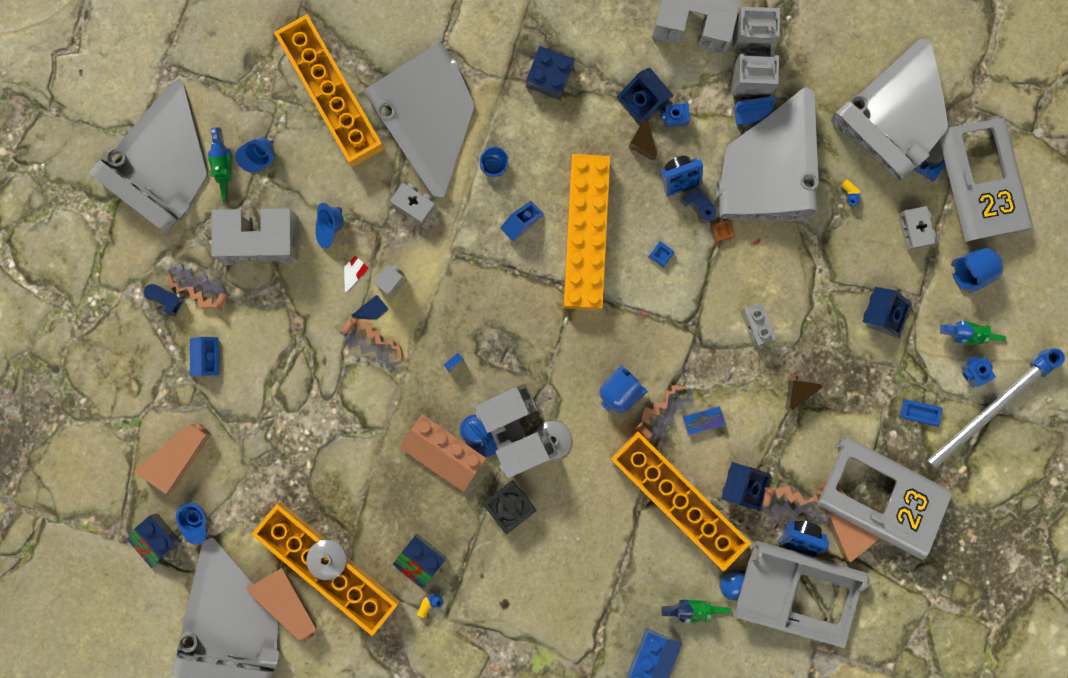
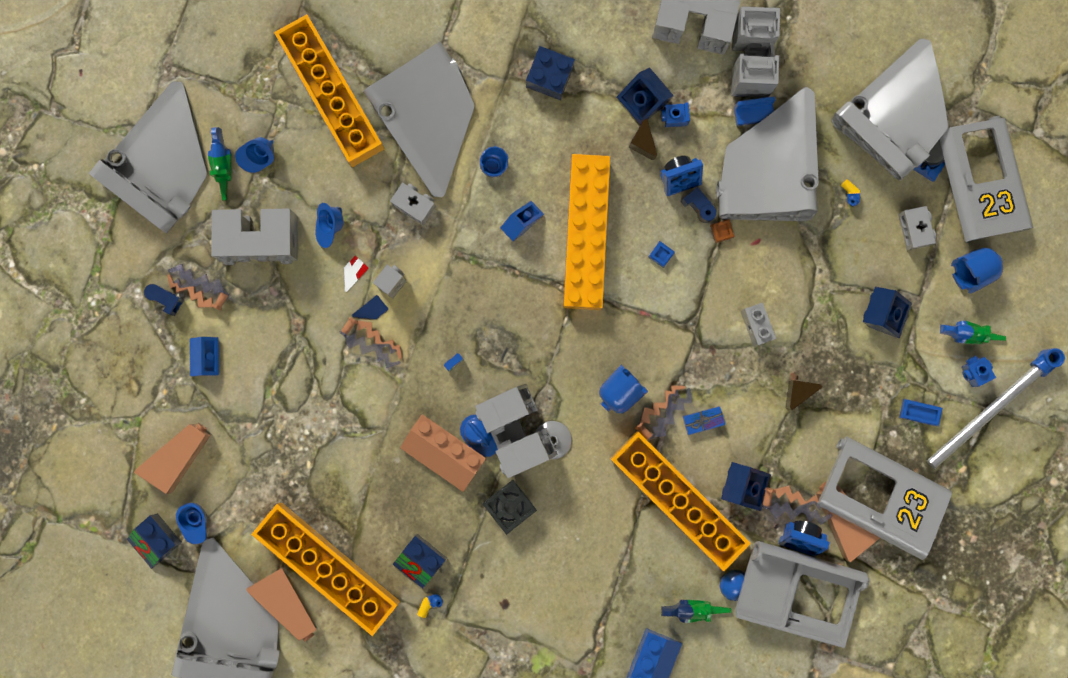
light grey dish [307,540,347,580] -> none

